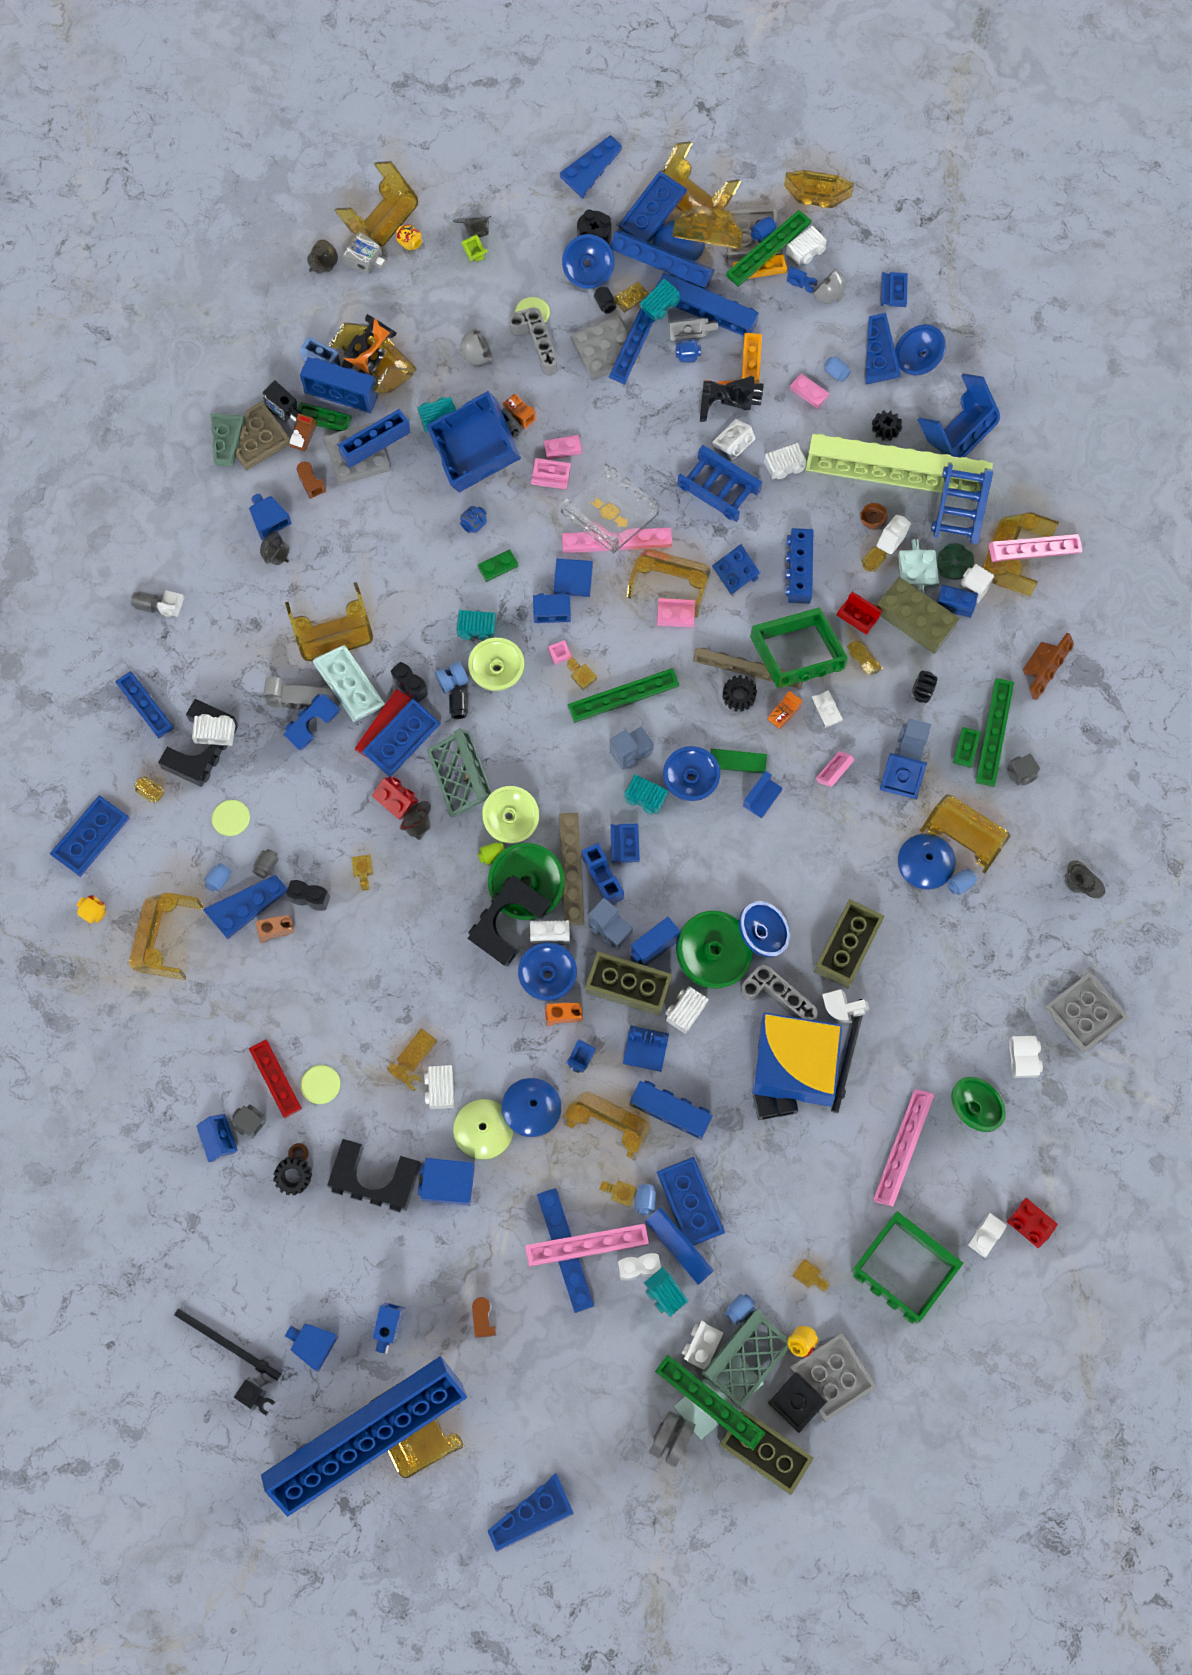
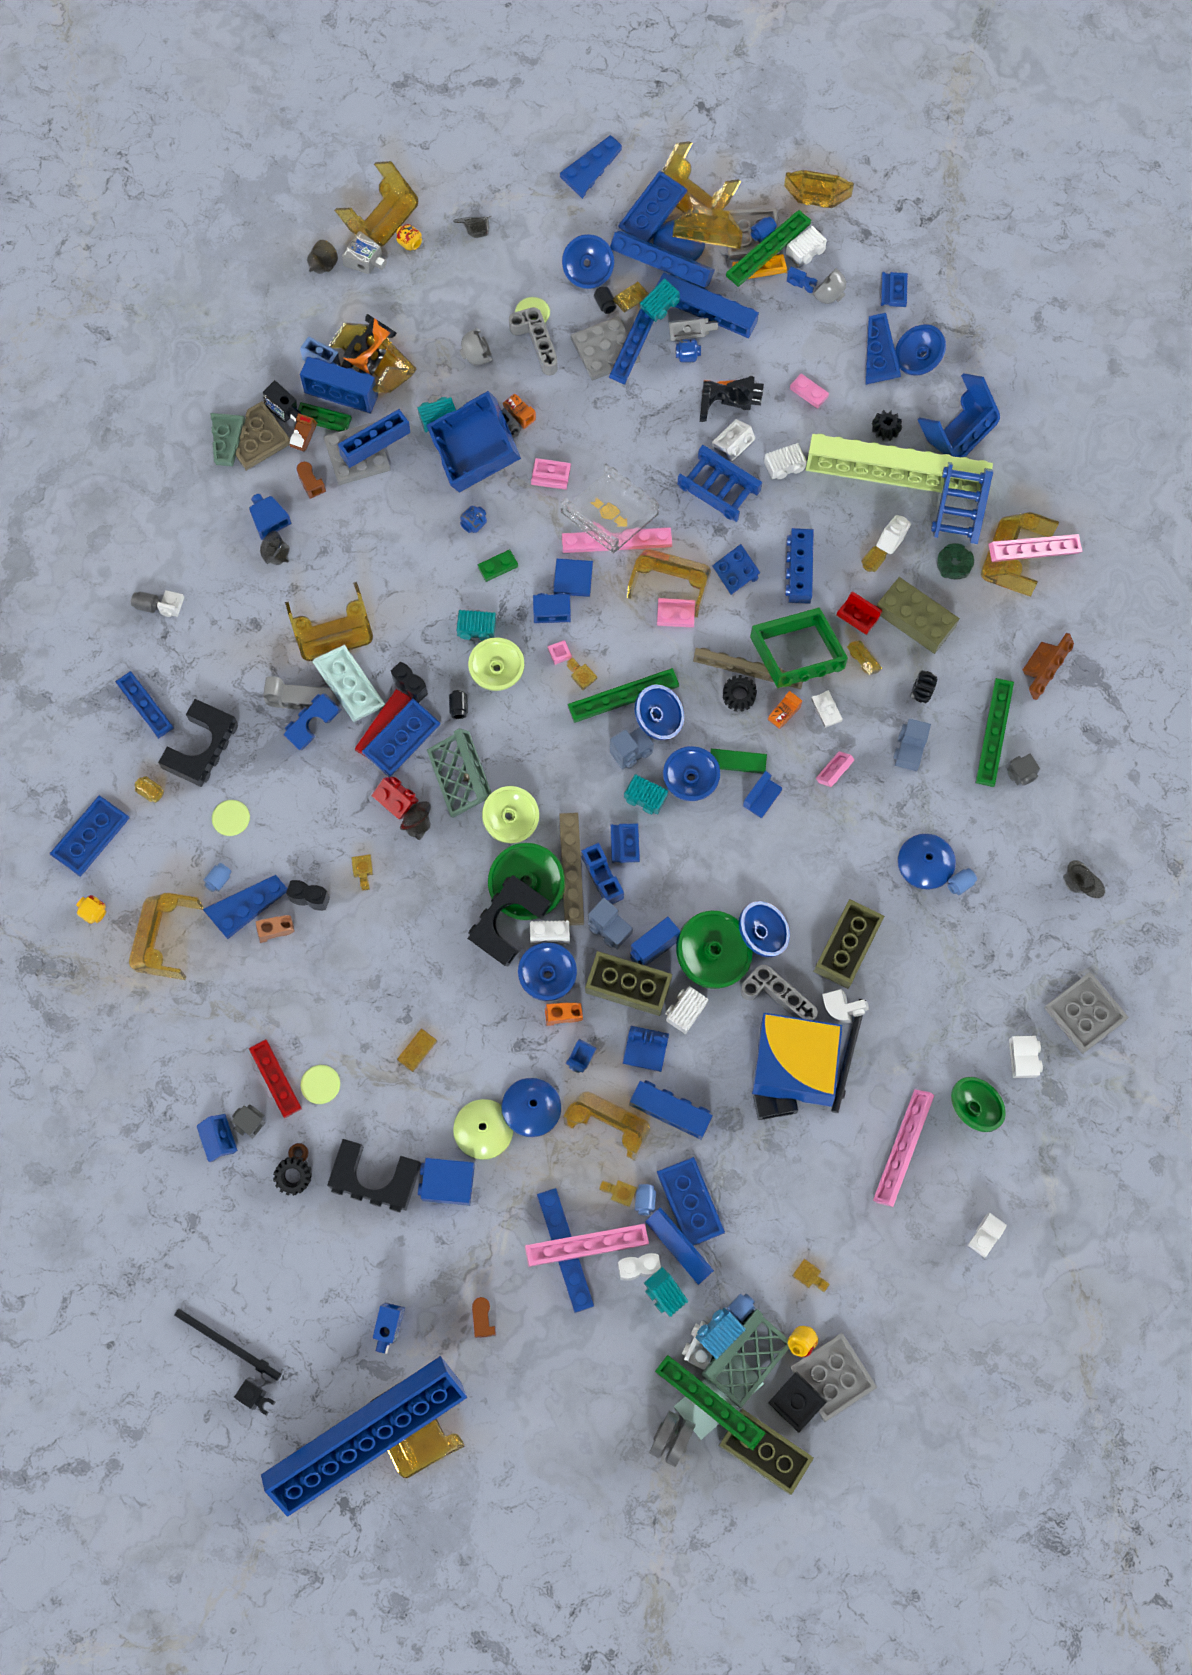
white brick [192,714,235,746] -> none
flat silver brick [252,849,279,879] -> none
blue torso [285,1324,339,1372] -> none
clear yellow plate [387,1062,422,1091] -> none
white brick [424,1065,455,1109] -> none
medium blue wheel [435,661,469,694] -> none
lime bracket [461,234,488,263] -> none
lime brick [477,842,505,866] -> none
blue wing [488,1473,574,1552] -> none
bright pink plate [543,435,582,460] -> none
black brick [577,209,612,245] -> none
light orange plate [742,333,762,383] -> none
medium blue brick [824,356,851,382] -> none
green window [851,1211,964,1324] -> none
dark orange hair [860,503,888,530] -> none
blue tile [880,753,927,800] -> none
light aqua plate [898,539,939,594] -> none
clear yellow windscreen [920,794,1011,874] -> none
blue brick [937,584,978,618] -> none
green plate [952,727,981,768] -> none
white brick [960,564,994,603] -> none
red bracket [1007,1198,1058,1248] -> none
none -> blue dish [634,685,684,740]
none -> dark azure brick [695,1307,745,1359]

